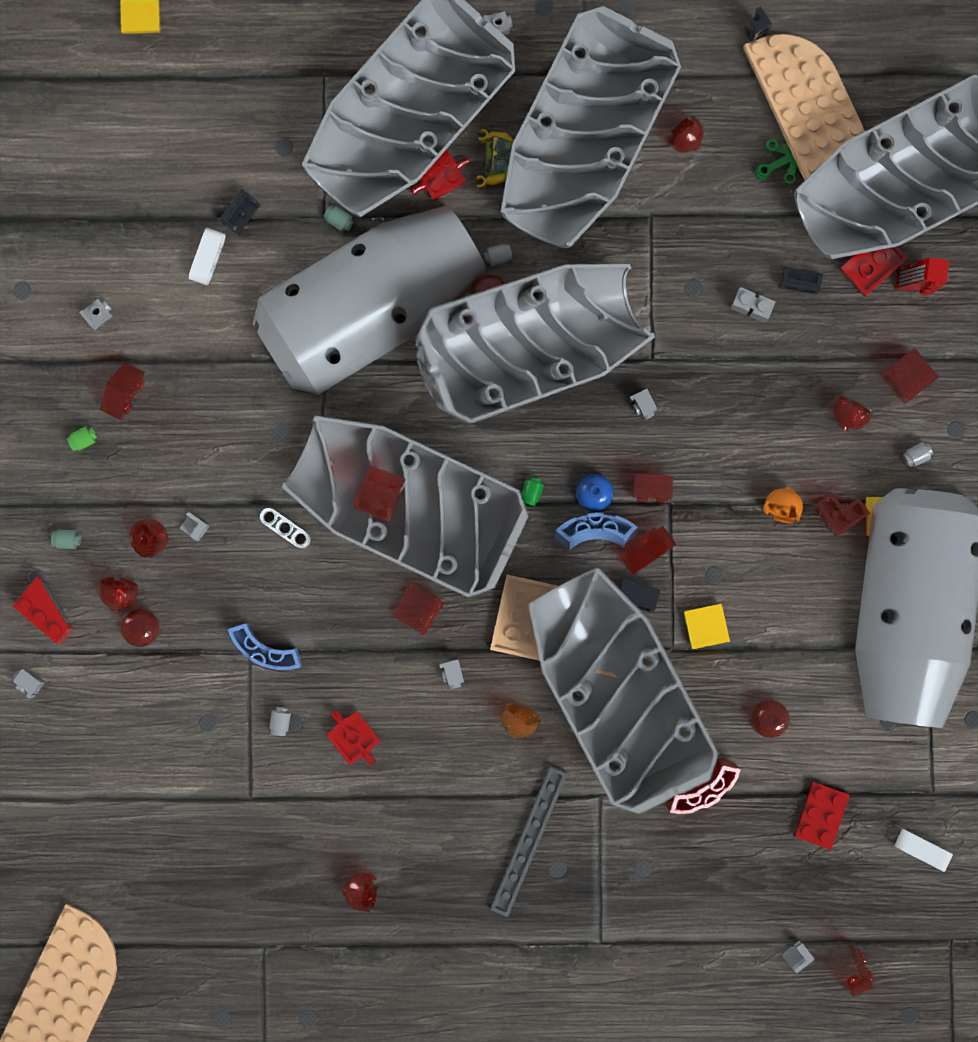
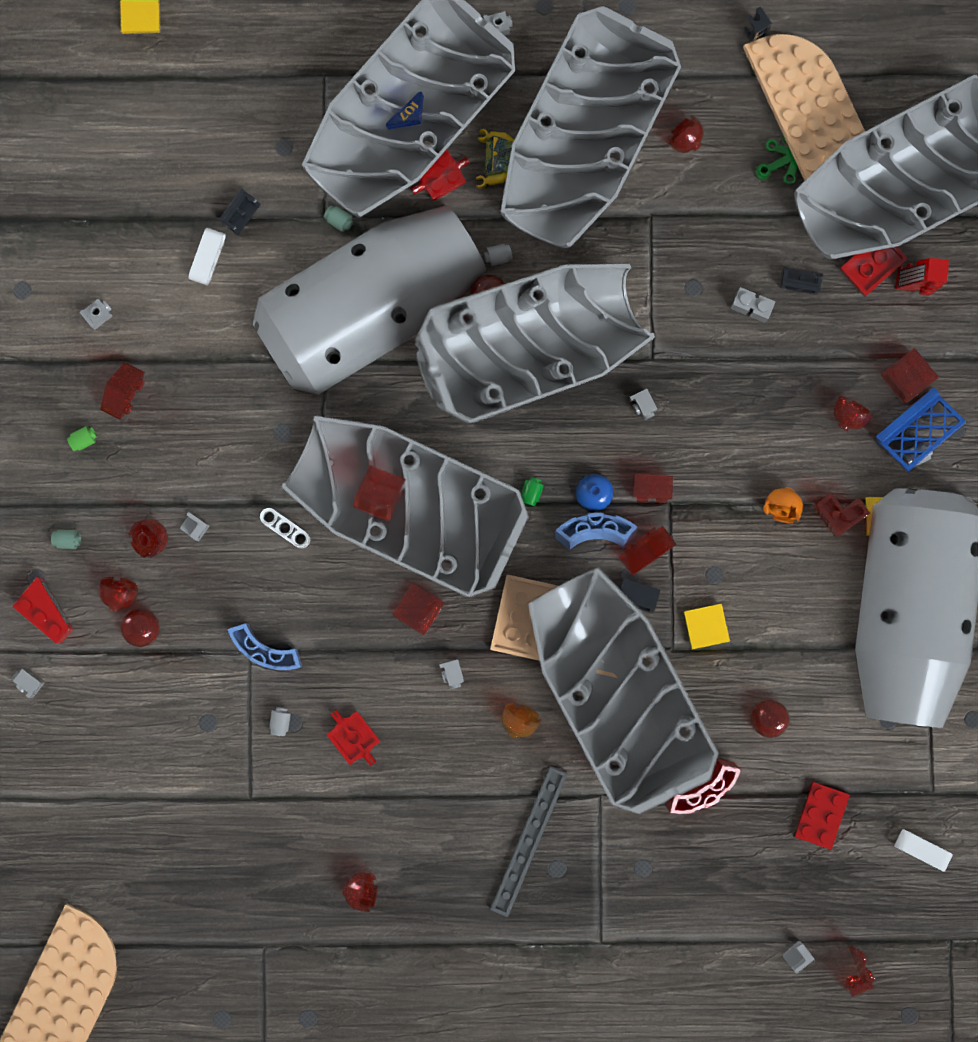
none -> clear blue tile [386,91,424,130]
none -> blue fence [876,387,966,472]

